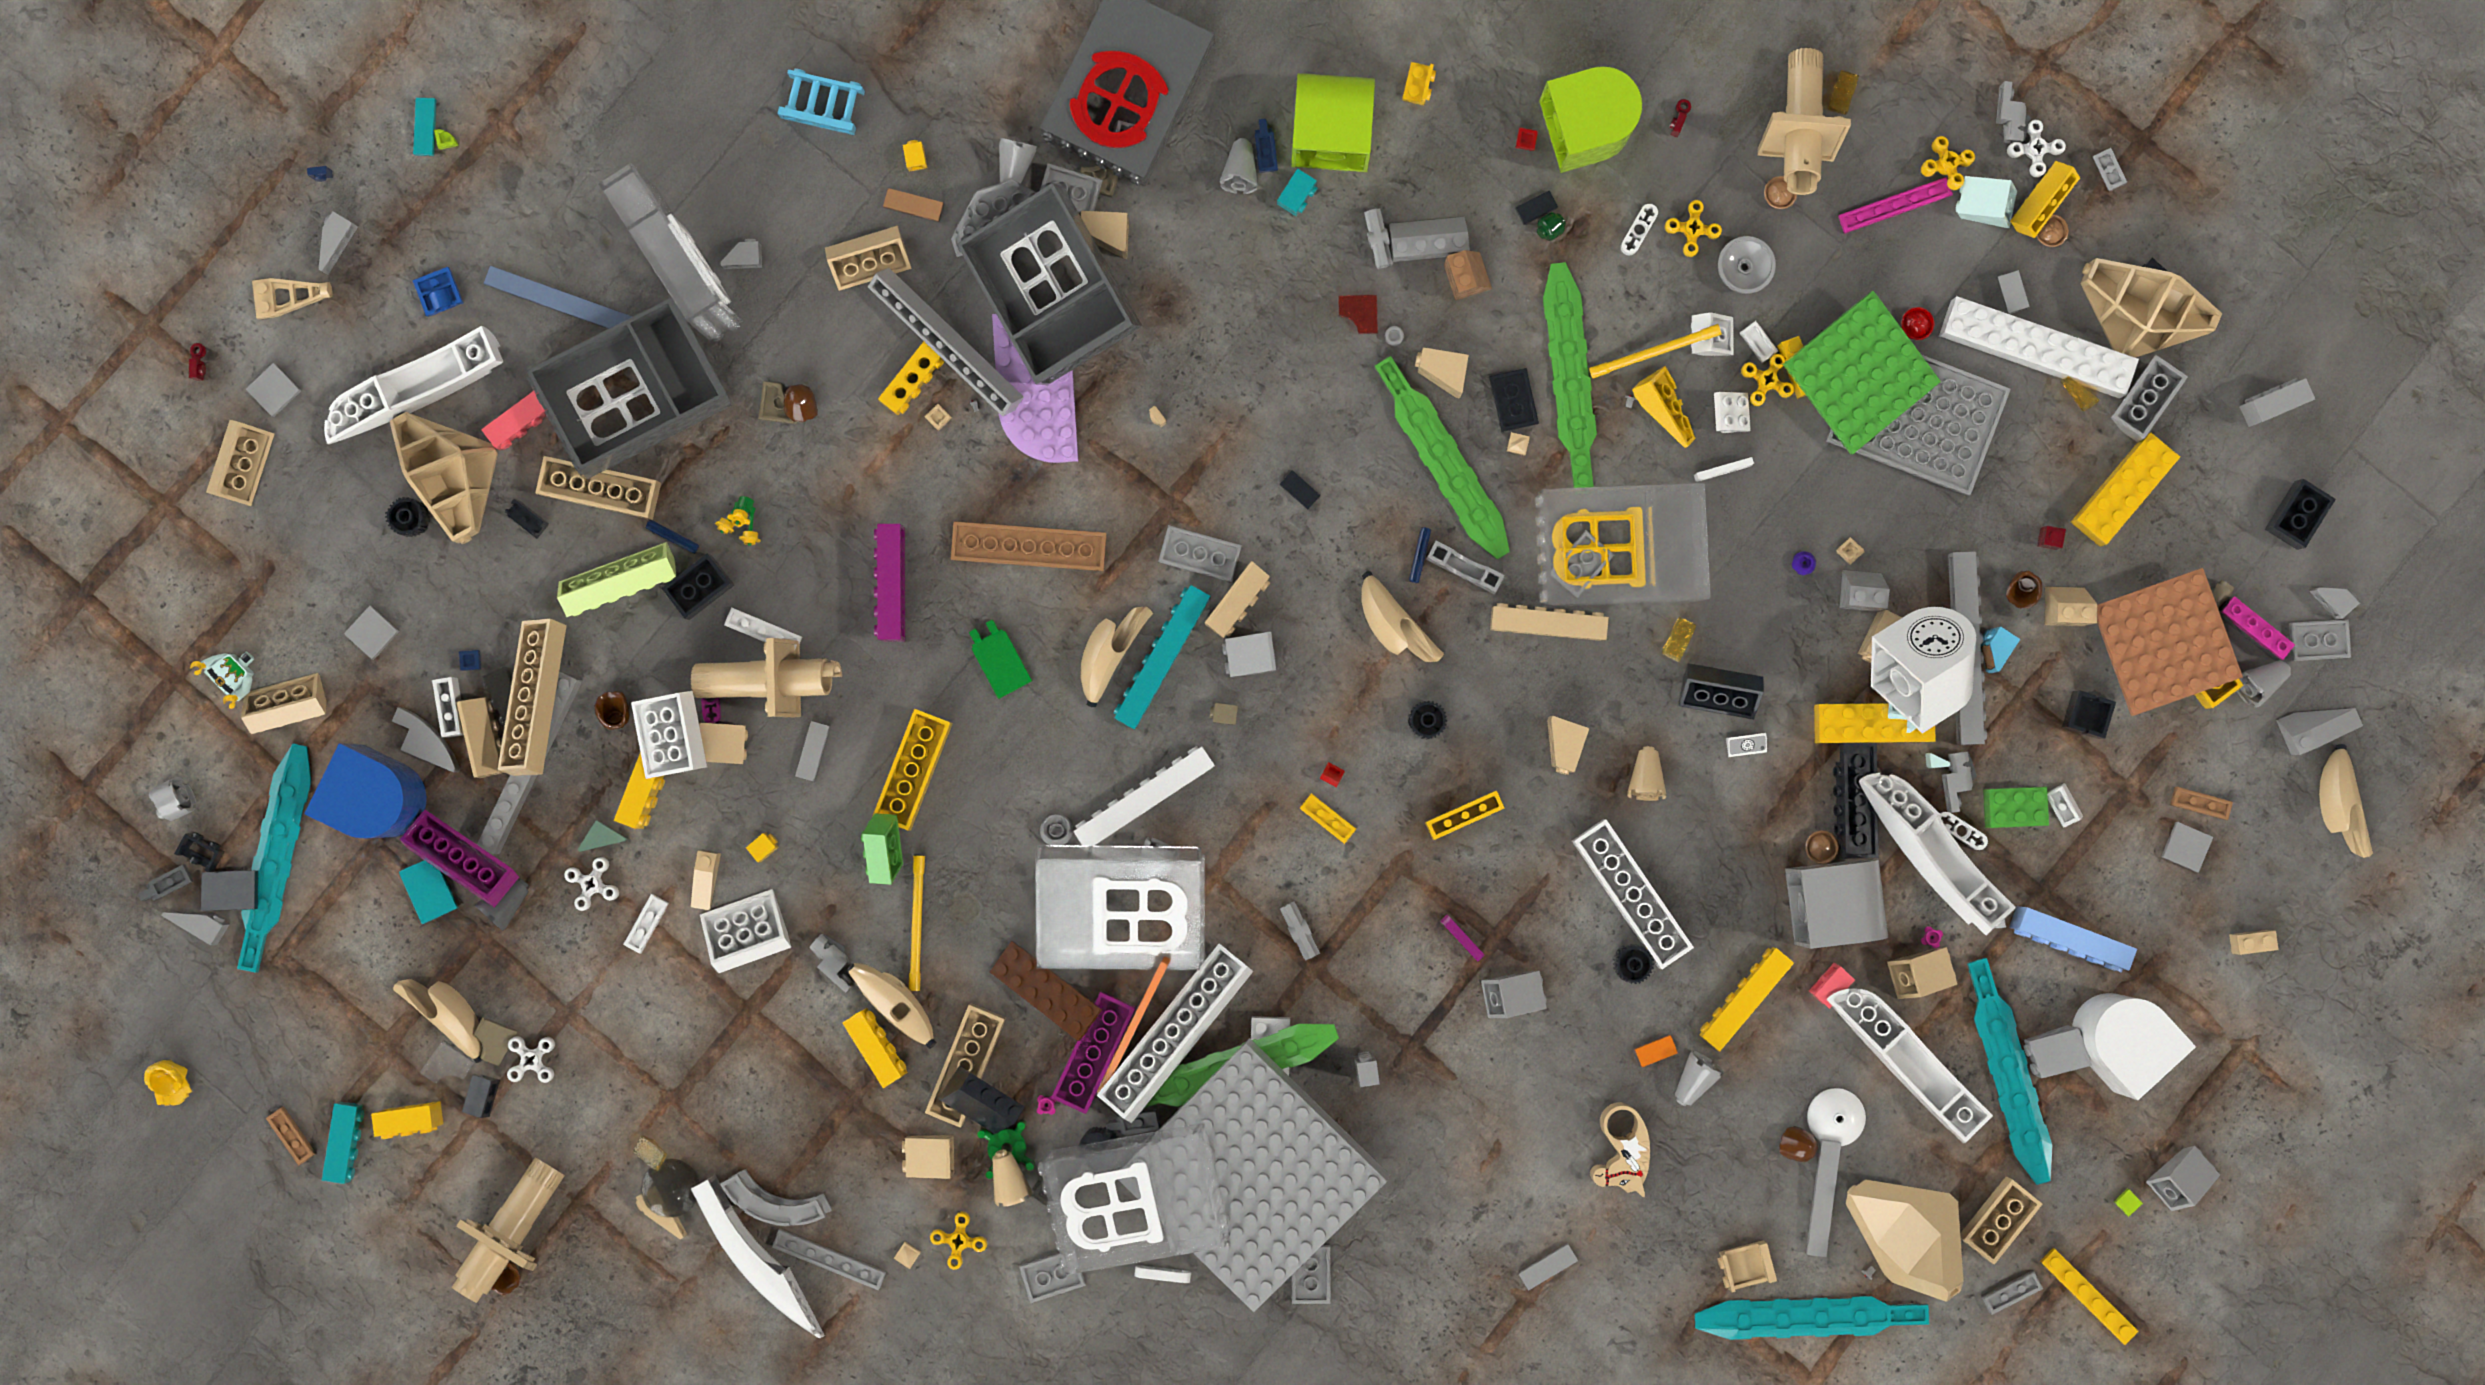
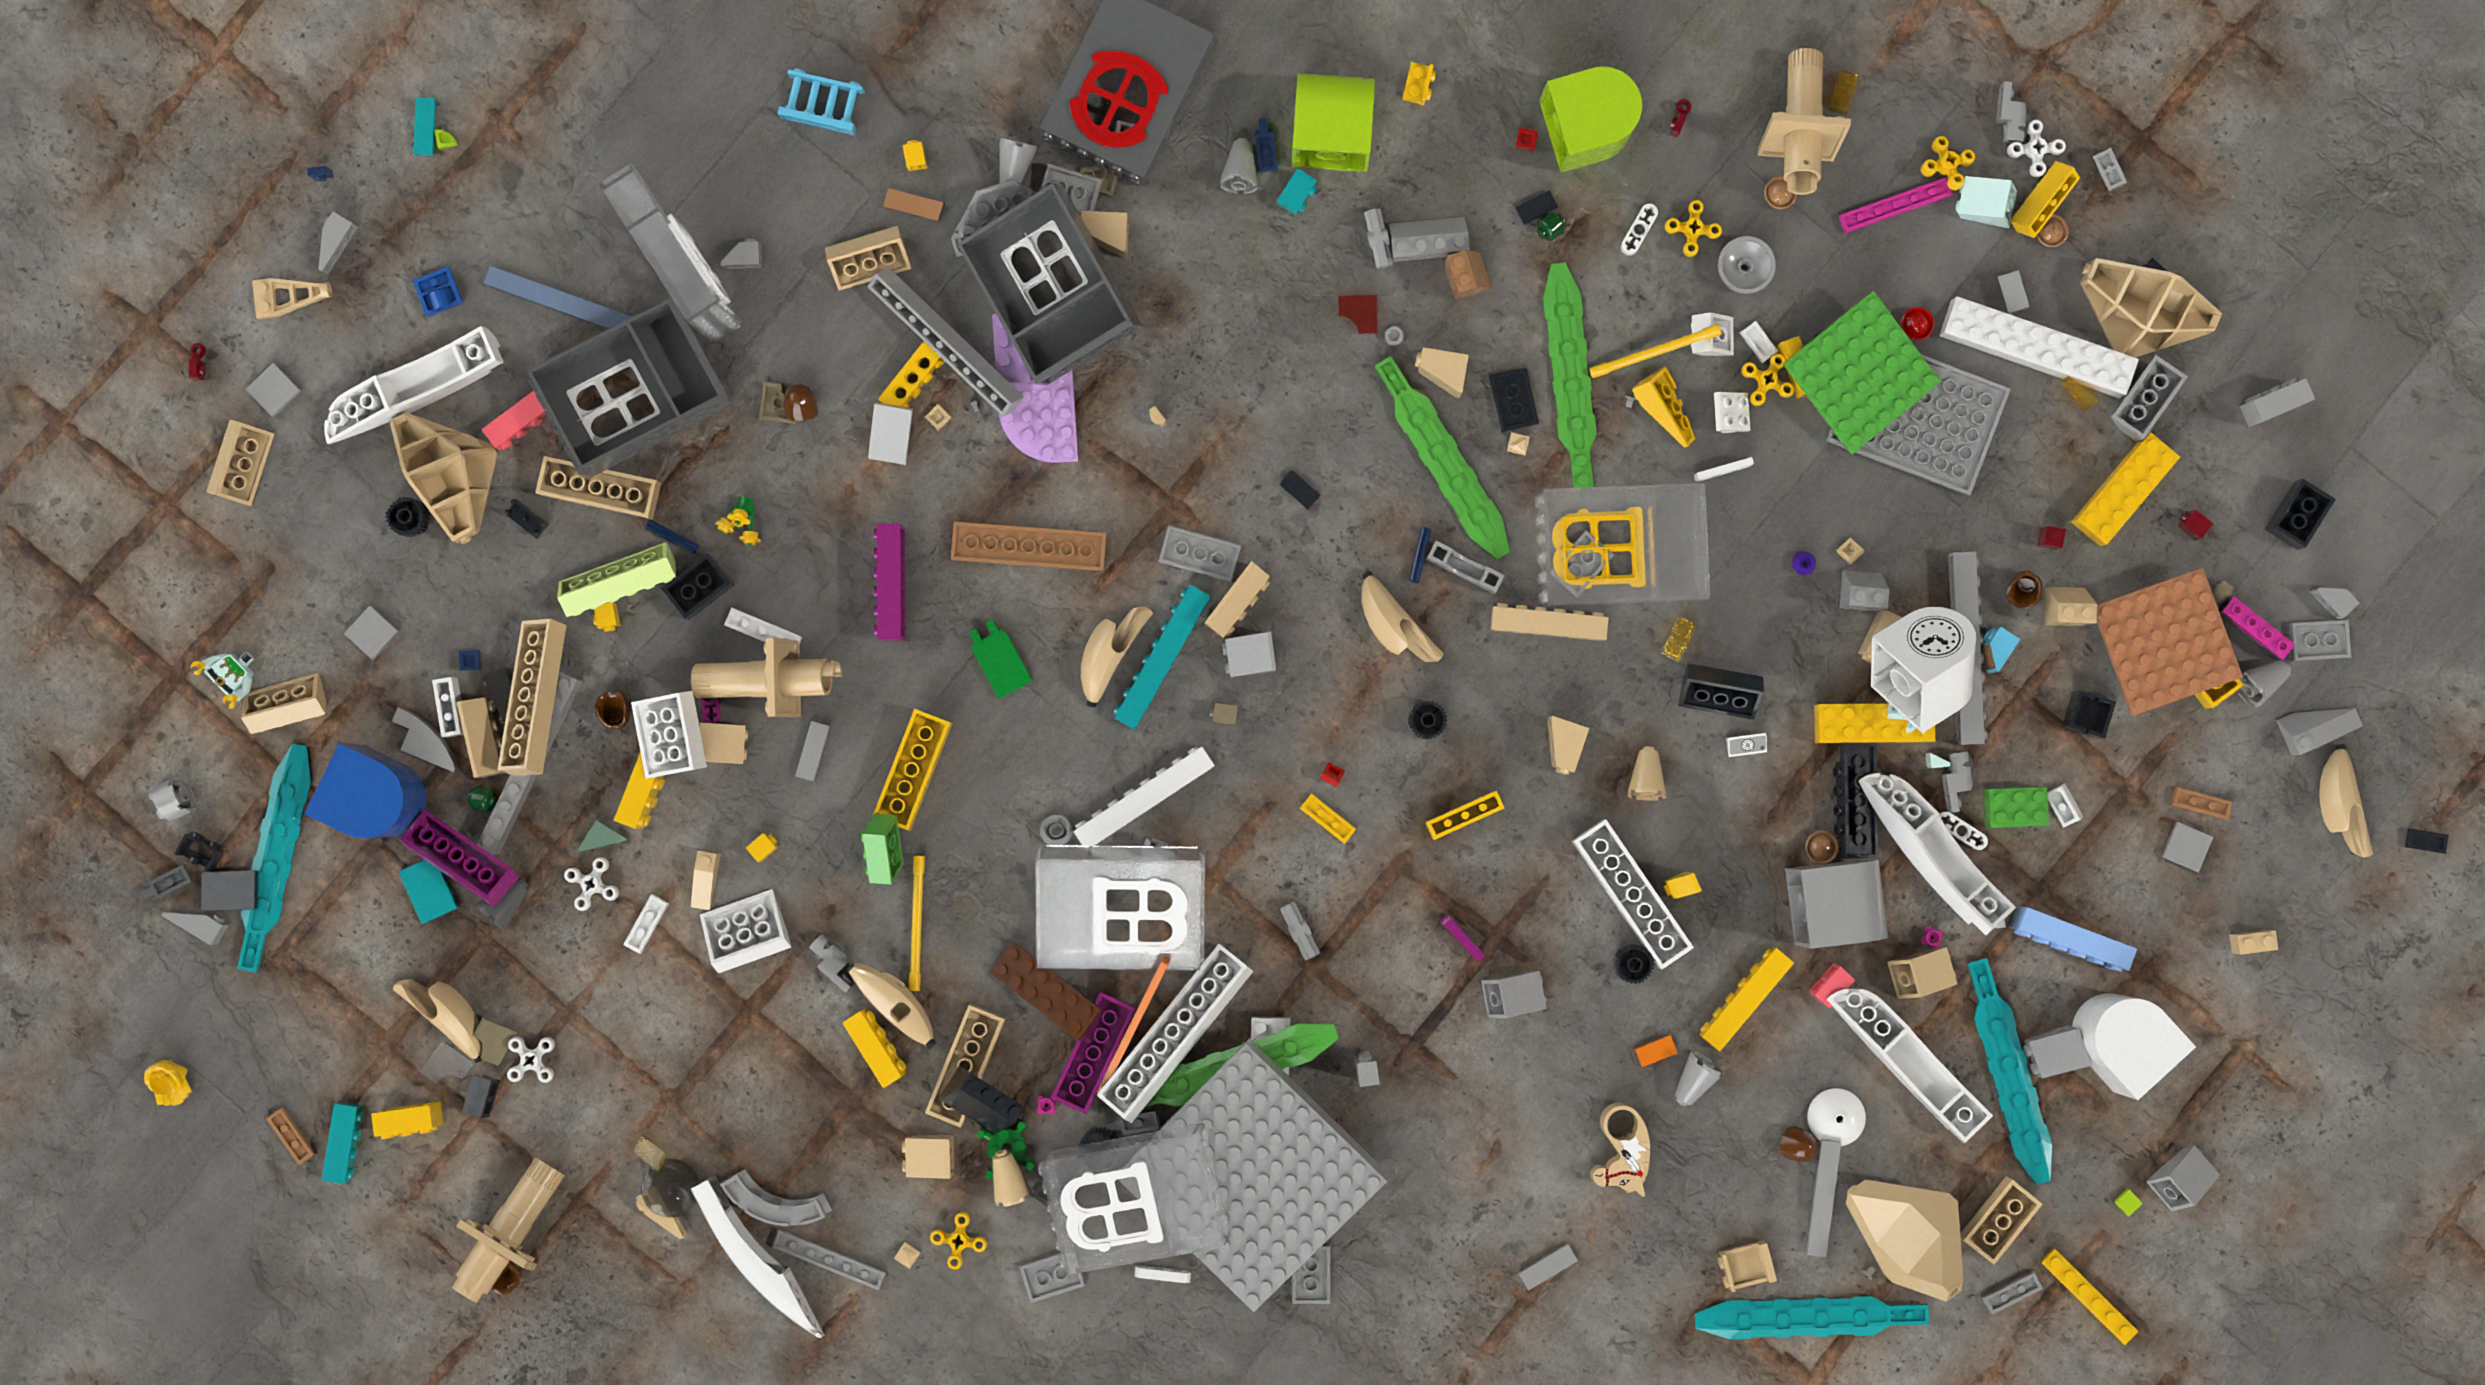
none -> dark green head [467,786,498,813]
none -> yellow brick [592,602,621,632]
none -> tile [868,402,913,465]
none -> yellow slope [1663,872,1702,899]
none -> dark red brick [2178,509,2213,540]
none -> black tile [2405,828,2449,854]

